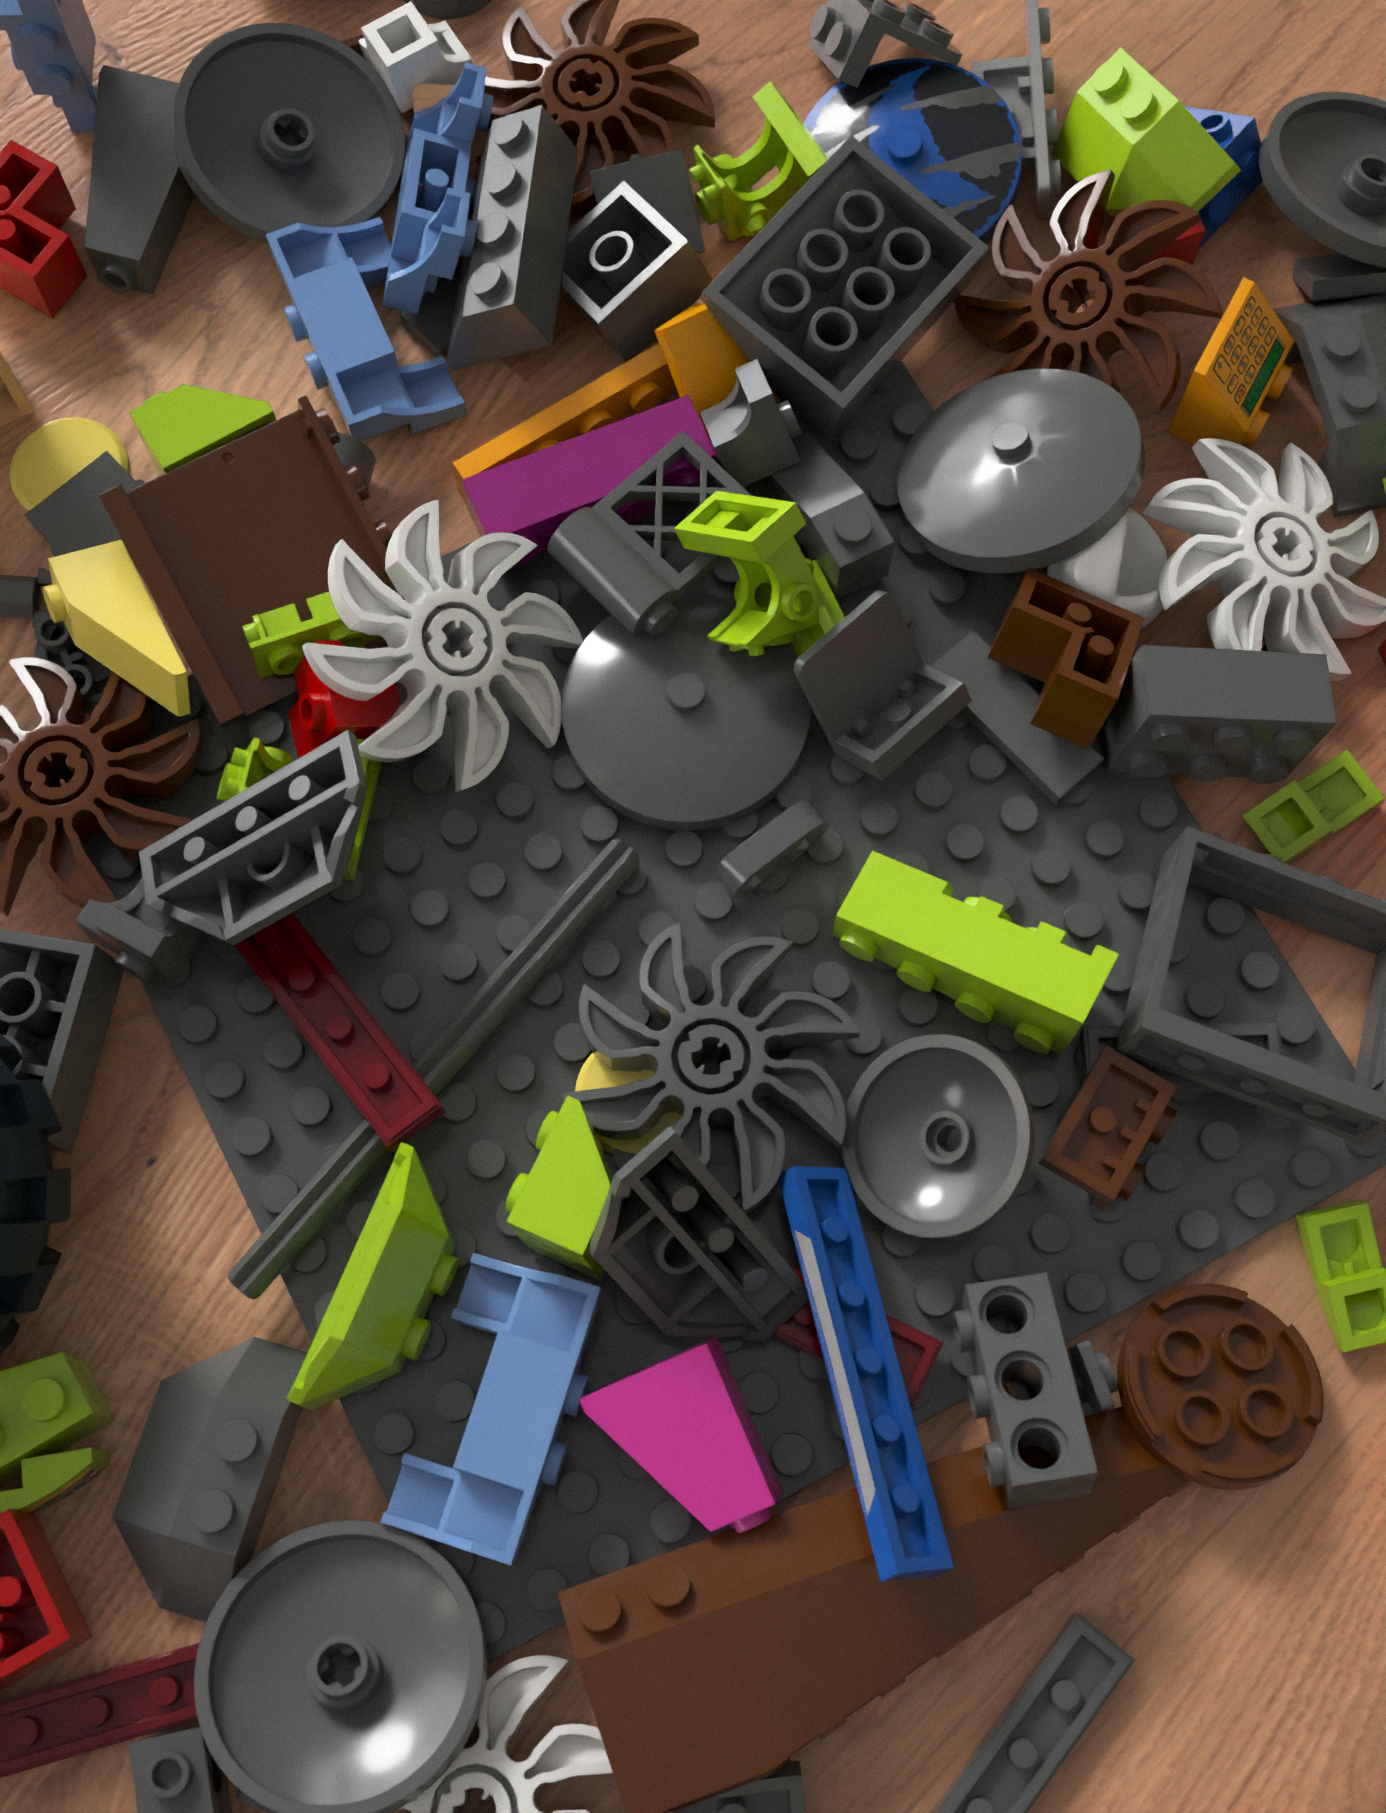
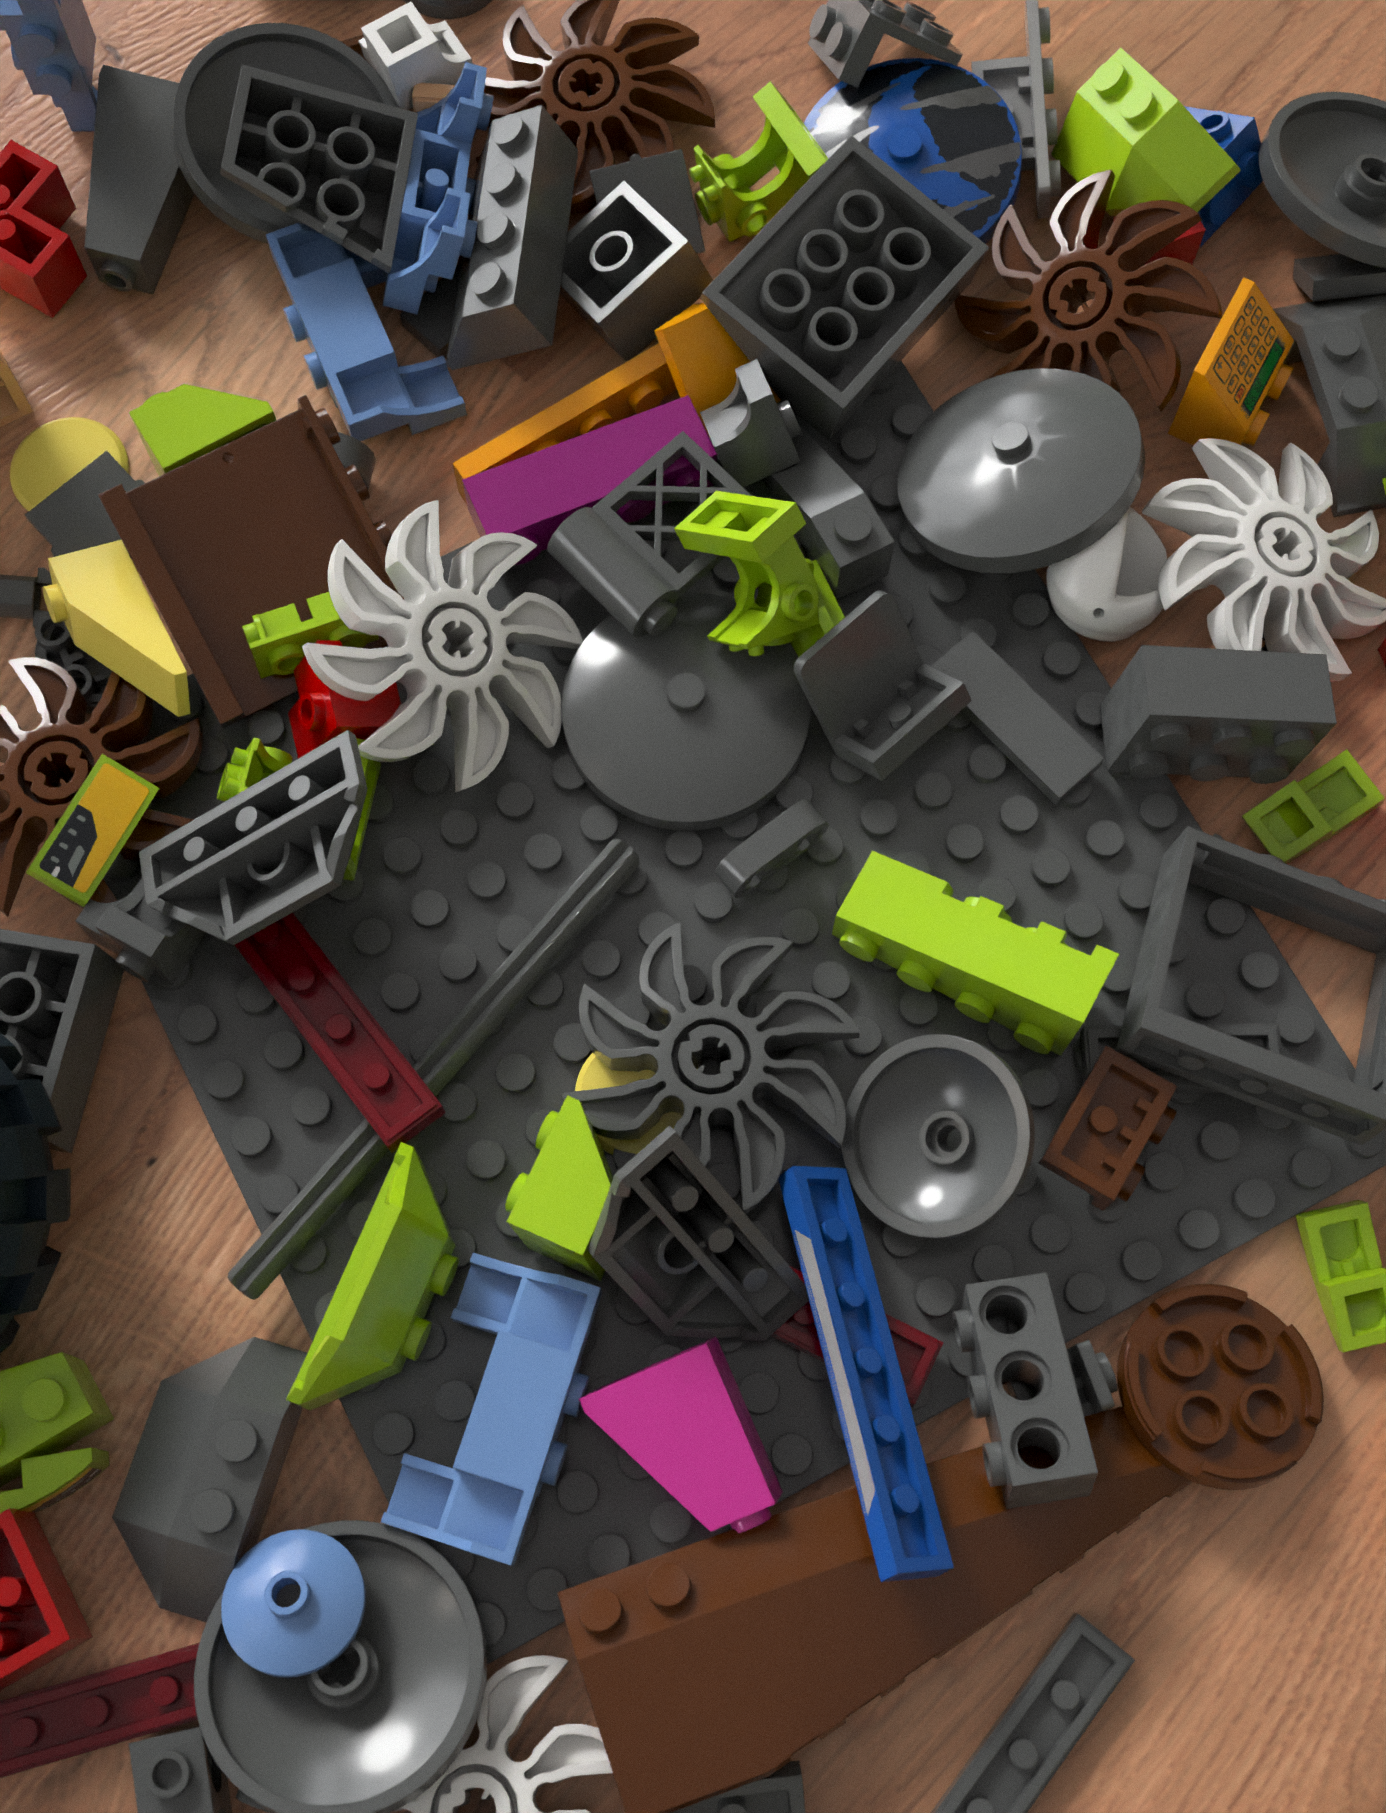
reddish brown brick [987,568,1144,749] -> none
none -> slope [26,753,159,907]
none -> dark grey wedge [220,64,418,274]
none -> medium blue dish [221,1529,366,1678]

